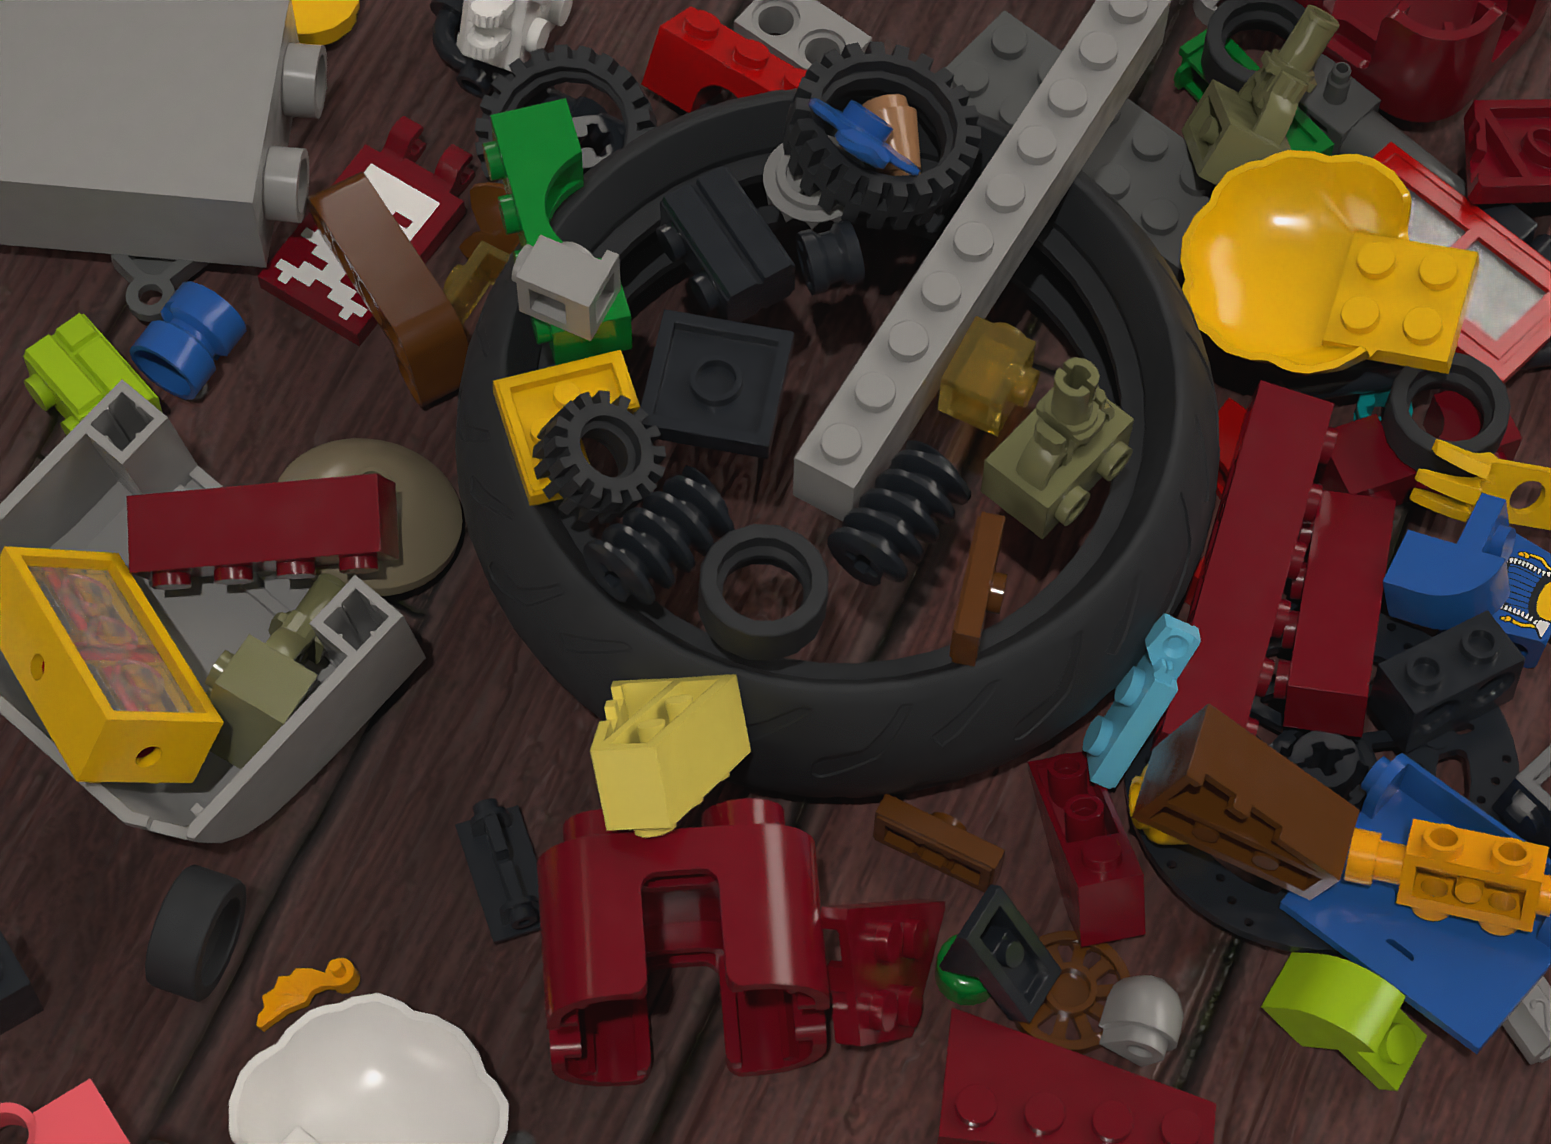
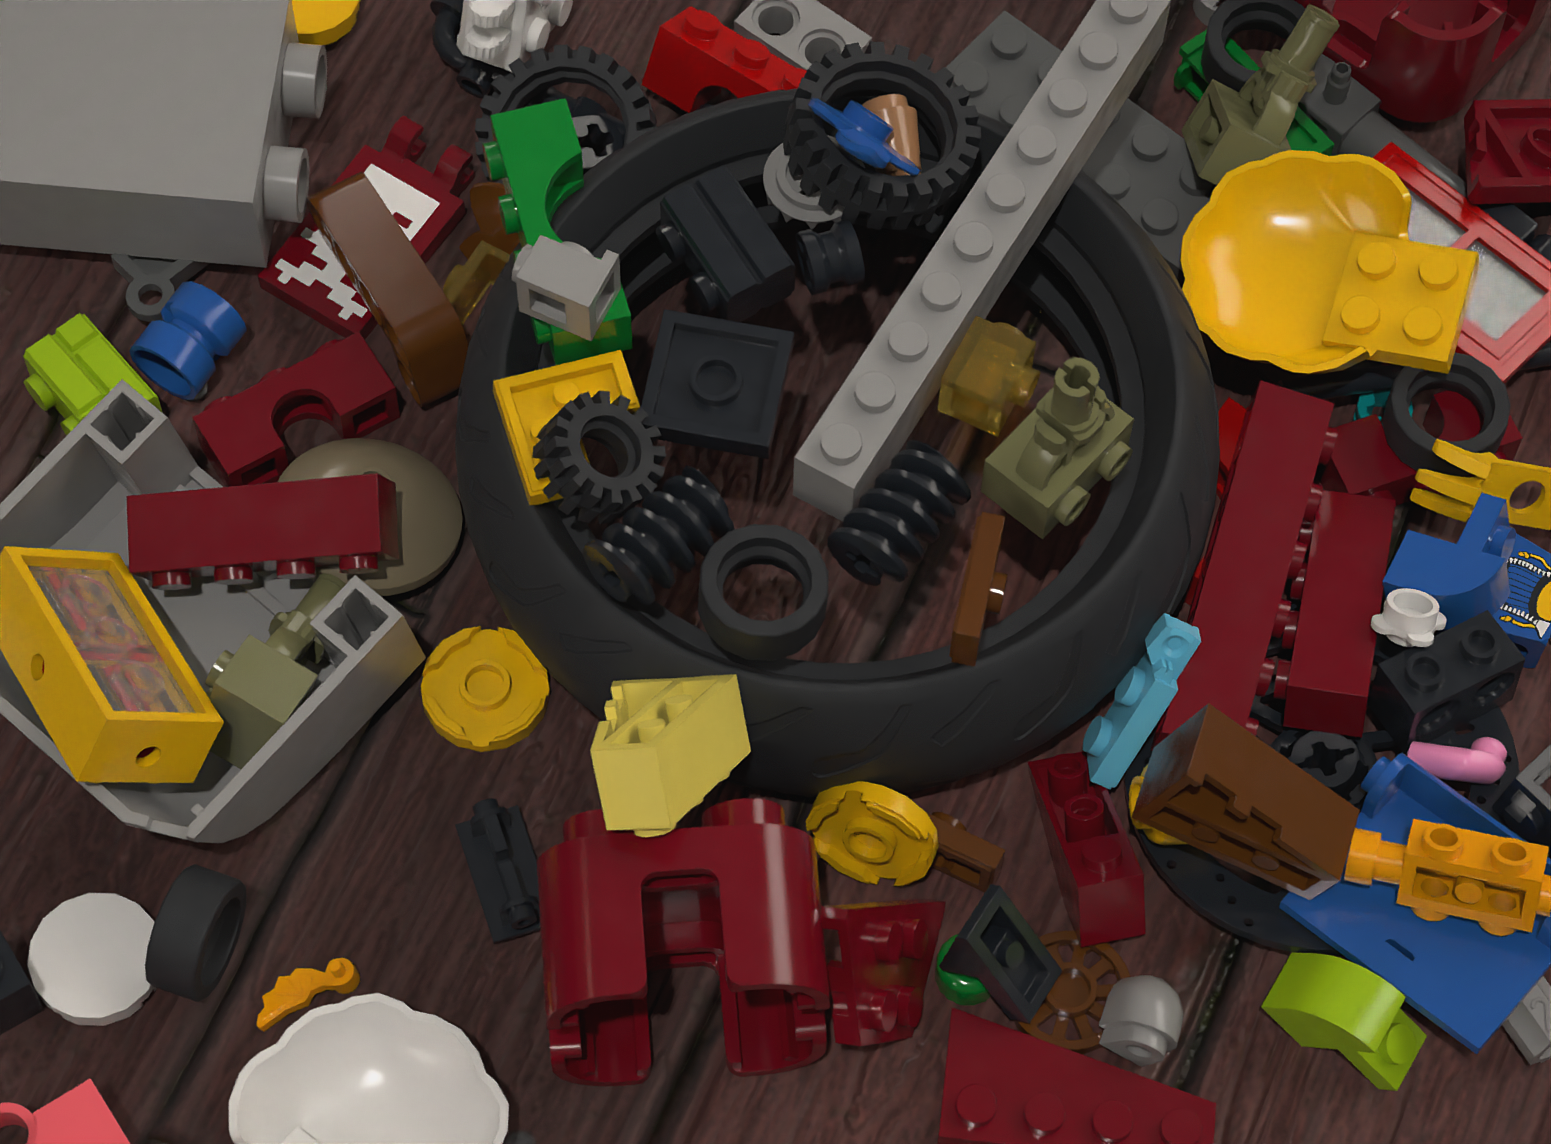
none -> white tile [28,893,157,1026]
none -> dark red arch [192,331,400,487]
none -> yellow tile [421,626,550,752]
none -> yellow tile [805,781,939,886]
none -> white plate [1371,588,1447,647]
none -> bright pink arm [1407,737,1507,785]

